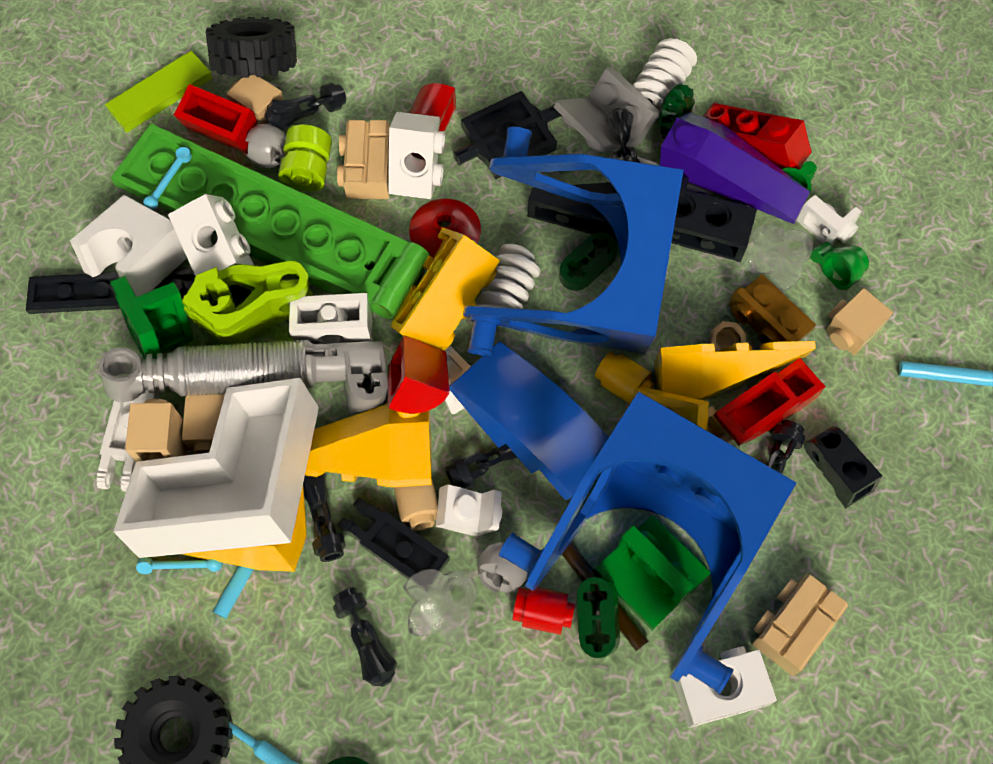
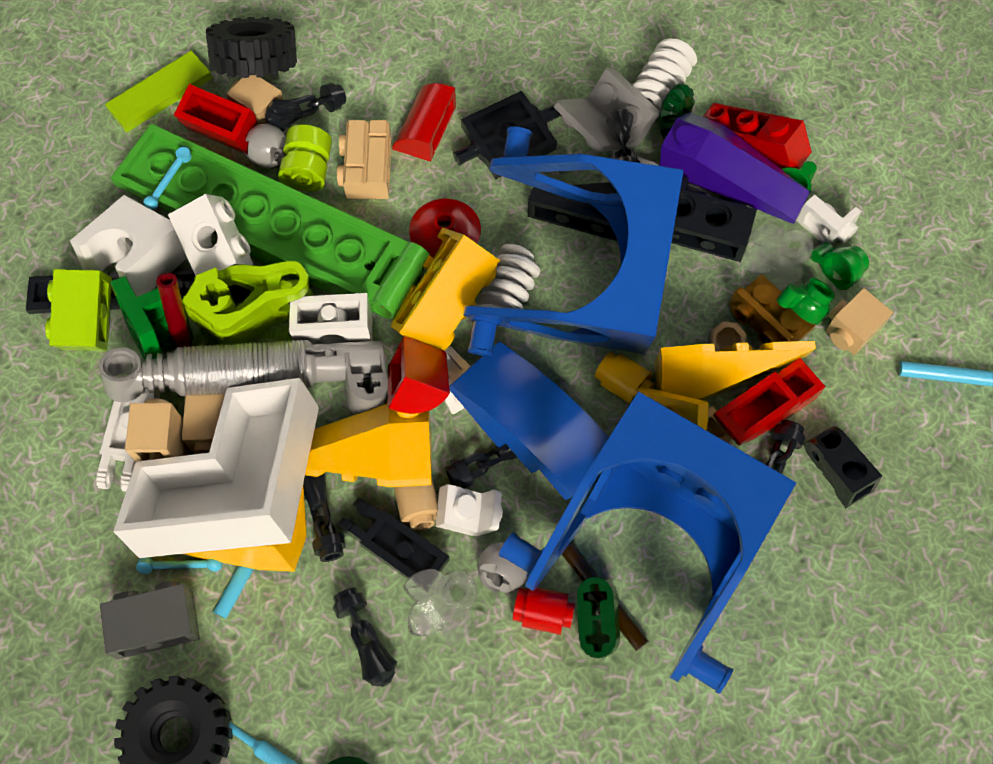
white brick [388,112,445,199] -> none
dark green beam [559,232,618,291] -> none
green bracket [594,515,711,631] -> none
white brick [673,646,777,728] -> none
tan brick [752,573,849,676] -> none
none -> lime brick [45,269,112,351]
none -> dark grey brick [100,581,200,660]
none -> dark red piece [156,273,193,351]
none -> green piece [776,278,835,325]

